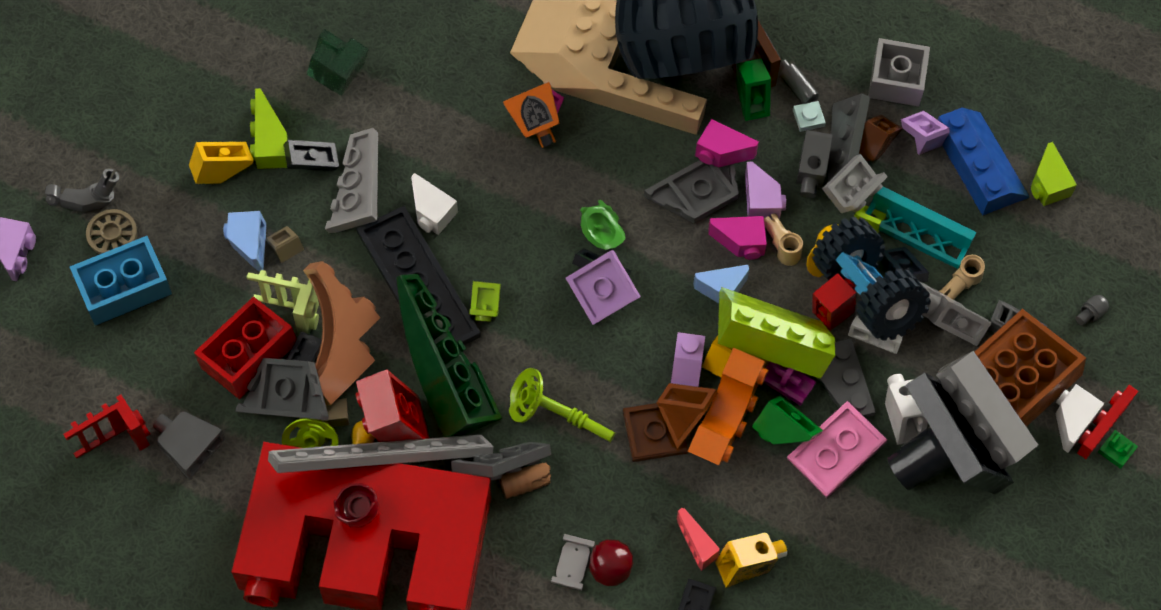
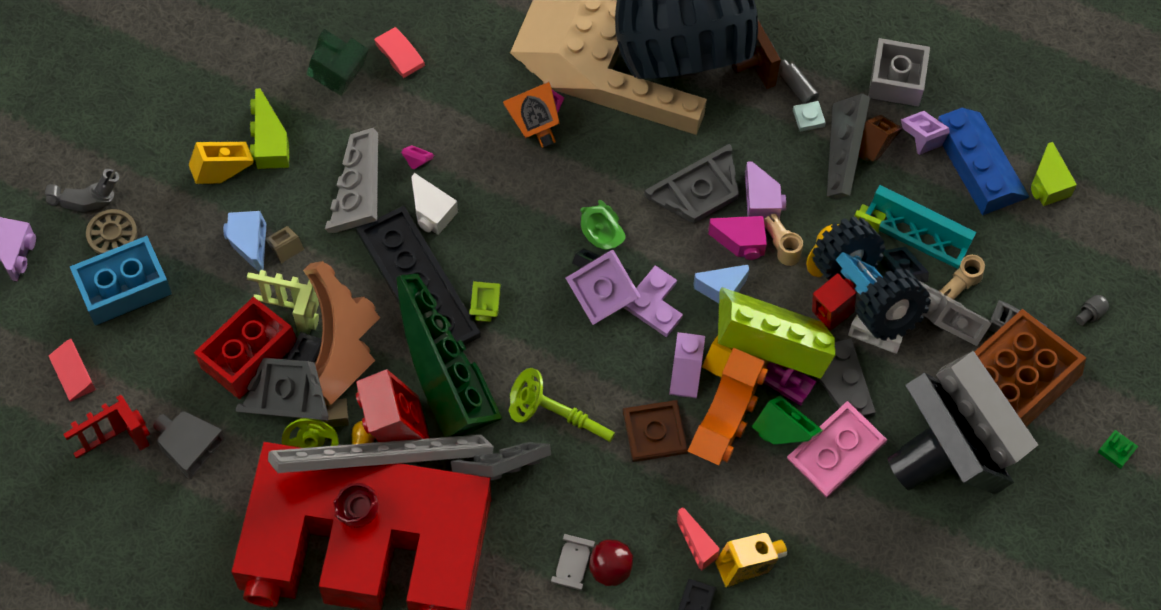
plate [283,140,339,171] -> none
medium nougat hinge [499,463,551,499] -> none
dark orange slope [656,383,718,449] -> none
dark pink slope [695,119,759,168] -> none
green slope [736,58,771,121] -> none
dark grey torso [796,130,833,198] -> none
light grey bracket [822,154,887,213] -> none
white torso [885,374,928,445] -> none
white slope [1055,384,1104,453] -> none
red plate [1077,385,1138,459] -> none
none -> coral slope [49,339,96,402]
none -> coral slope [374,27,425,78]
none -> dark pink slope [401,145,434,169]
none -> lavender plate [623,266,683,337]

